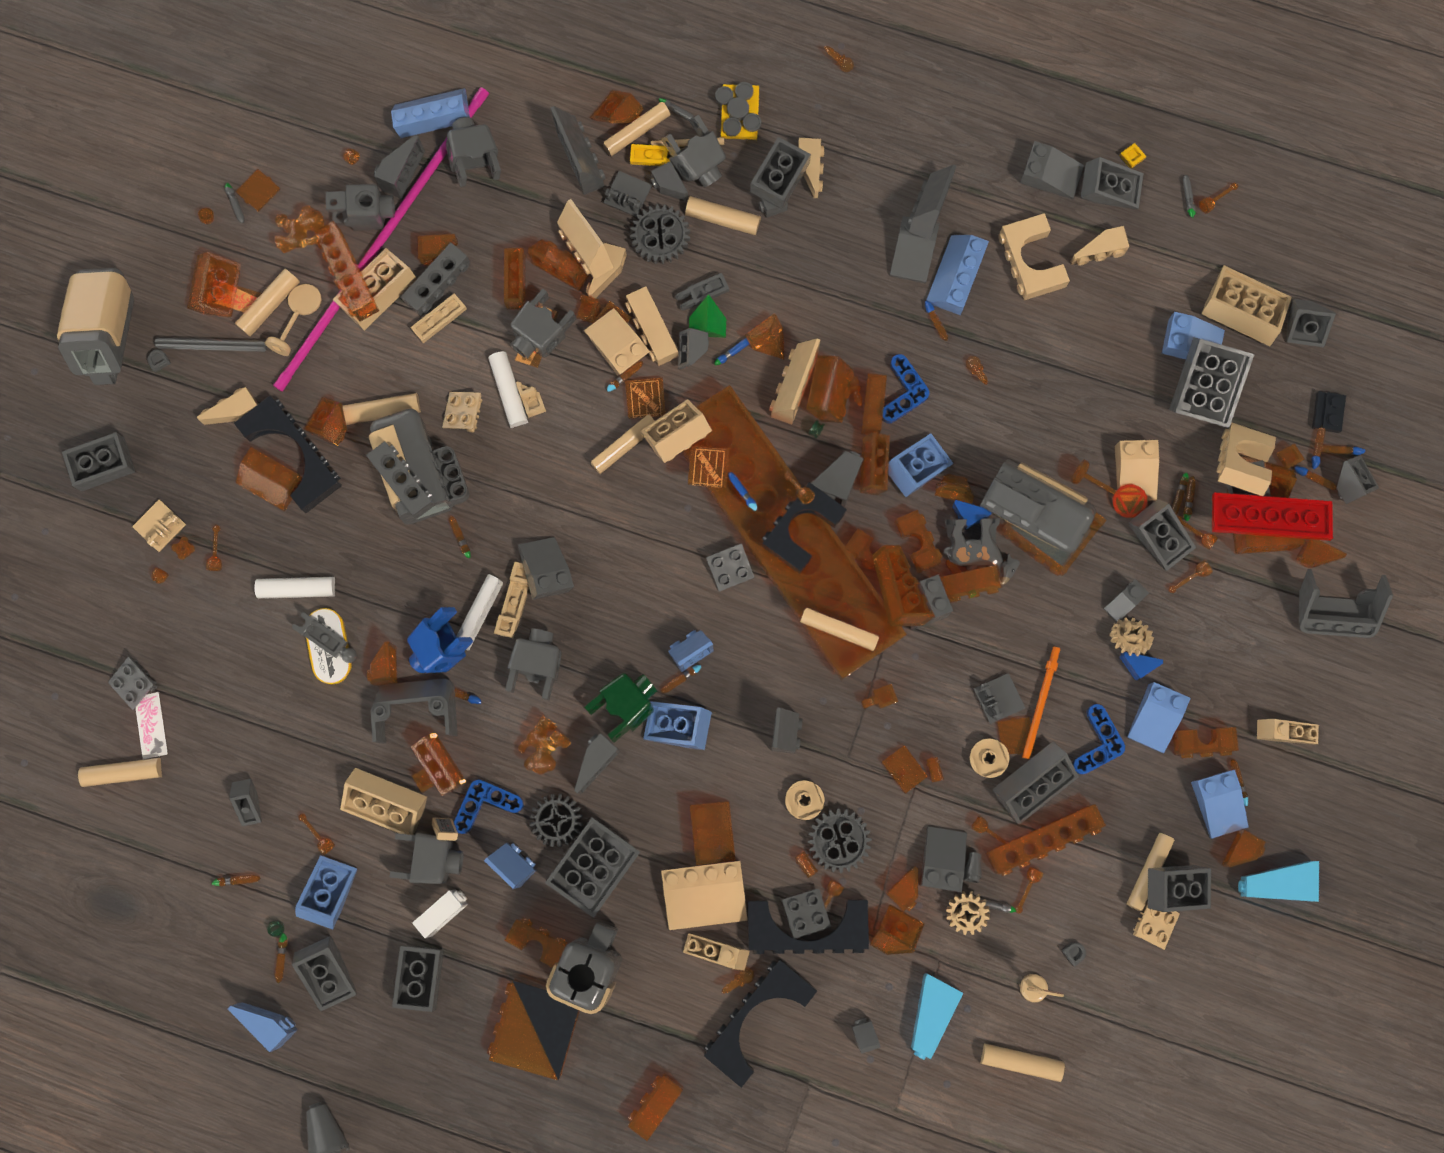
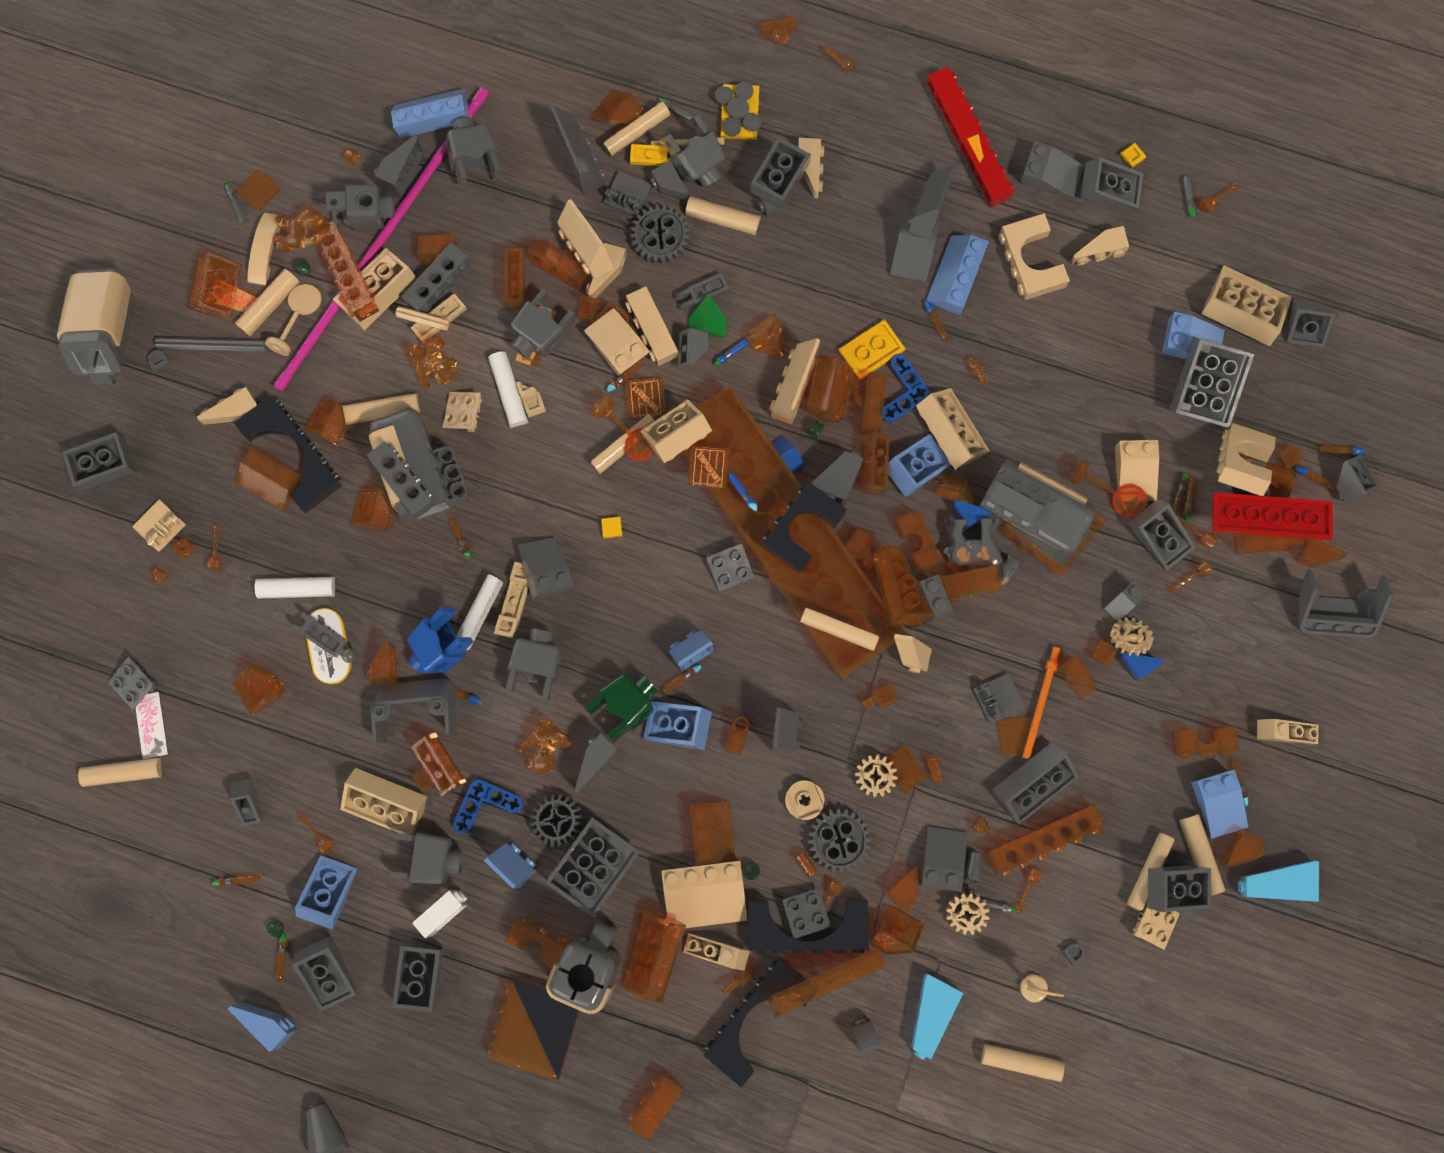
clear orange hinge [198,208,214,224] -> none
tan tile [432,818,458,841] -> none
clear orange hinge [784,472,815,504] -> none
tan plate [970,739,1009,778] -> none
blue beam [1072,704,1125,775] -> none
medium blue slope [1127,682,1191,753] -> none
clear orange piece [1311,426,1325,469] -> none
black plate [1312,391,1346,433] -> none
none -> clear orange slope [232,665,286,716]
none -> tan slope [247,212,283,286]
none -> clear green hinge [294,259,311,276]
none -> clear orange slope [350,488,394,531]
none -> tan axle [395,306,450,330]
none -> clear orange animal [406,337,457,388]
none -> clear orange piece [592,395,655,462]
none -> yellow tile [601,517,623,539]
none -> clear orange slope [621,909,686,1002]
none -> clear orange piece [724,716,750,756]
none -> clear green bush [742,862,760,880]
none -> clear orange tile [760,16,797,44]
none -> clear orange brick [767,948,887,1018]
none -> blue slope [768,436,805,477]
none -> yellow tile [838,319,906,381]
none -> tan gear [855,754,898,797]
none -> tan slope [894,634,932,673]
none -> tan slope [916,388,990,469]
none -> red brick [926,67,1014,208]
none -> clear orange slope [1057,655,1096,700]
none -> clear orange plate [1091,640,1118,667]
none -> tan brick [1179,814,1226,896]

